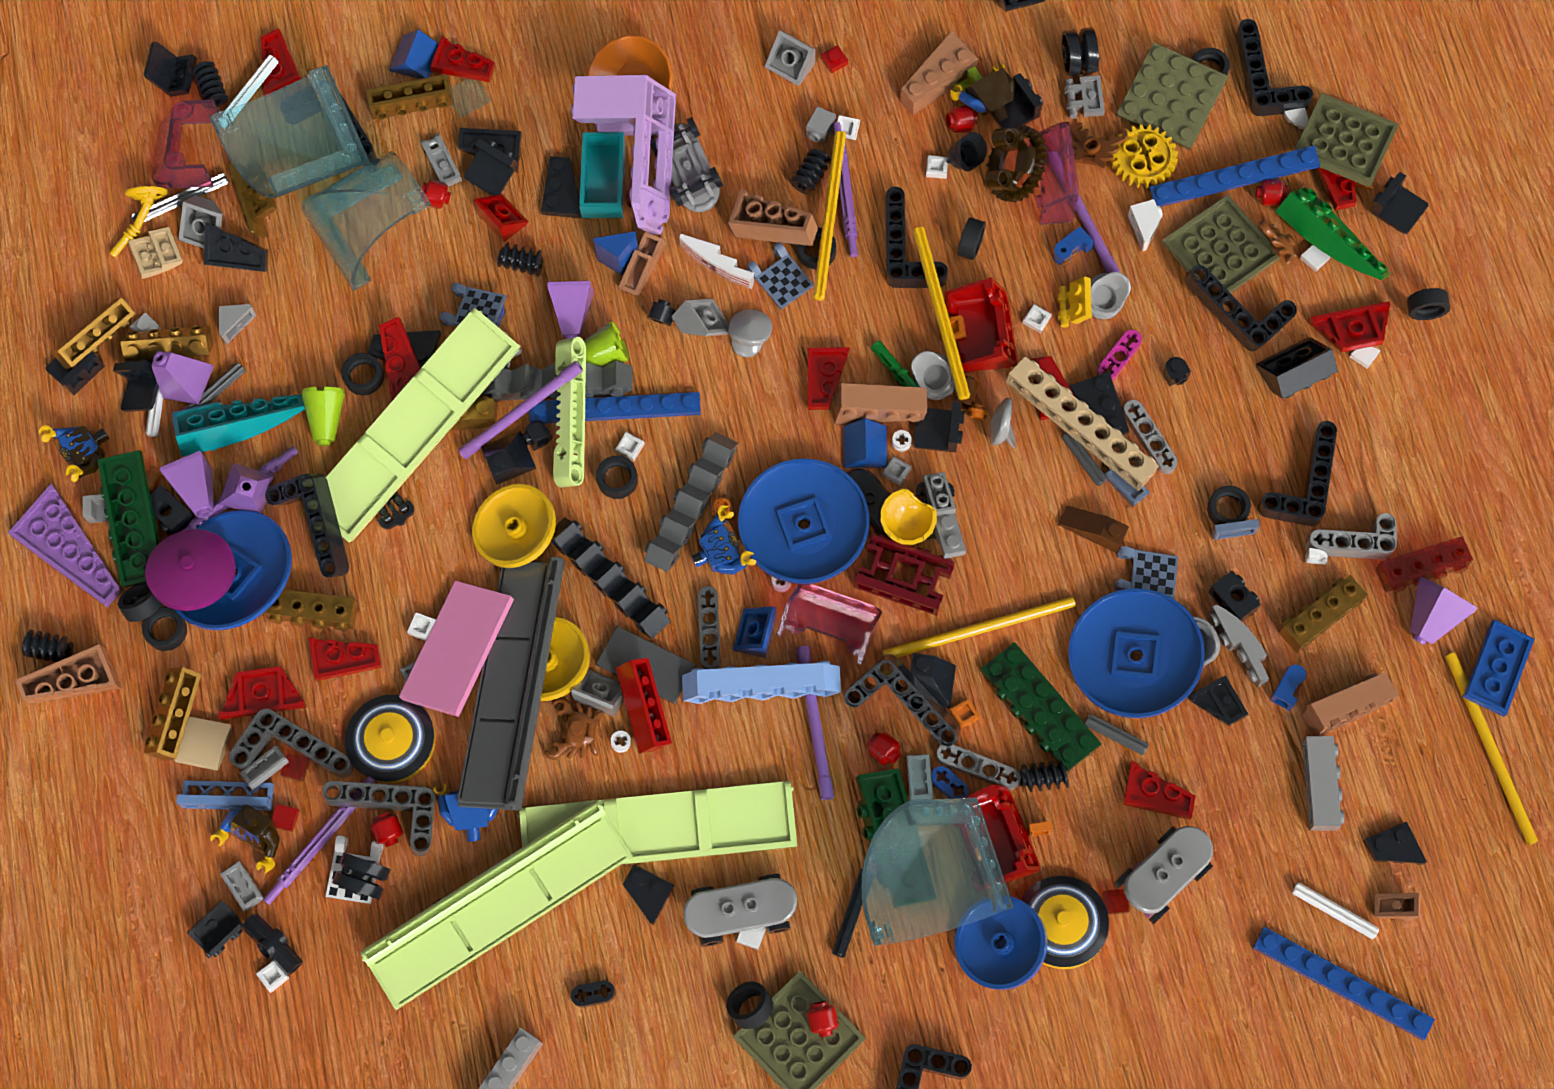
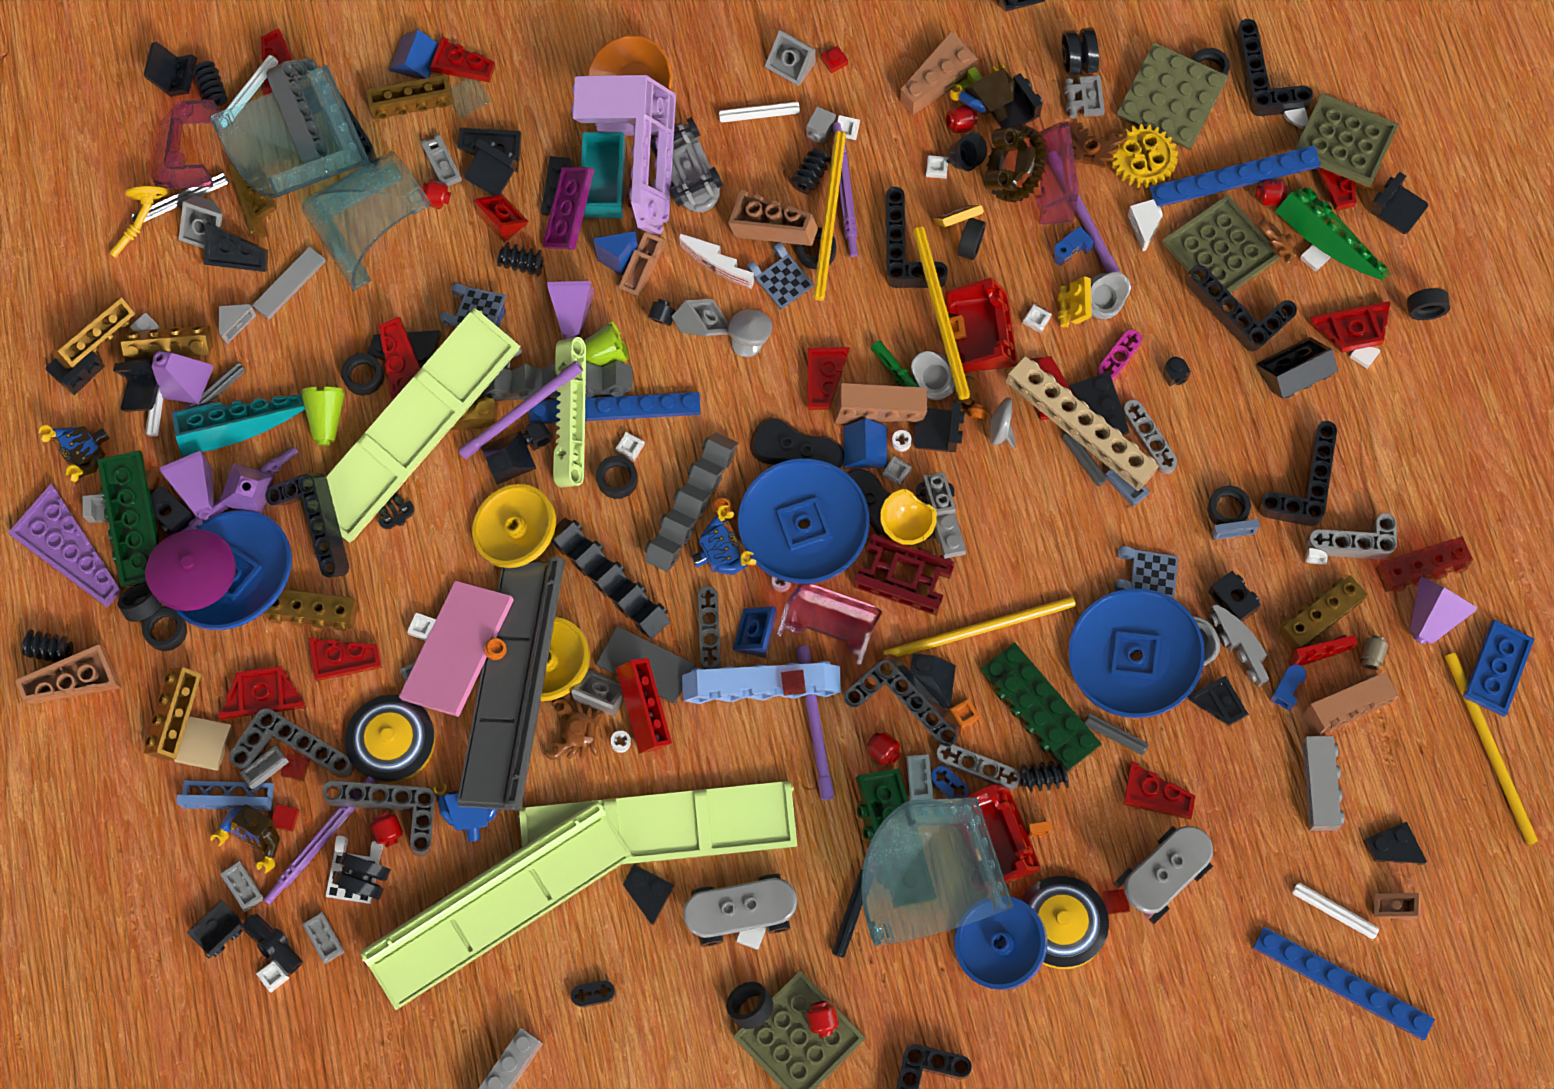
tan slope [128,227,183,279] -> none
reddish brown slope [1058,506,1129,553] -> none
none -> light grey tile [252,246,326,320]
none -> dark grey beam [267,58,327,164]
none -> light grey plate [302,912,345,964]
none -> orange plate [484,638,507,660]
none -> magenta tile [542,167,595,250]
none -> white axle [719,101,800,122]
none -> black plate [750,418,844,468]
none -> clear red tile [781,670,806,696]
none -> yellow tile [933,204,984,227]
none -> red wing [1288,635,1358,666]
none -> dark tan brick [1360,635,1389,670]

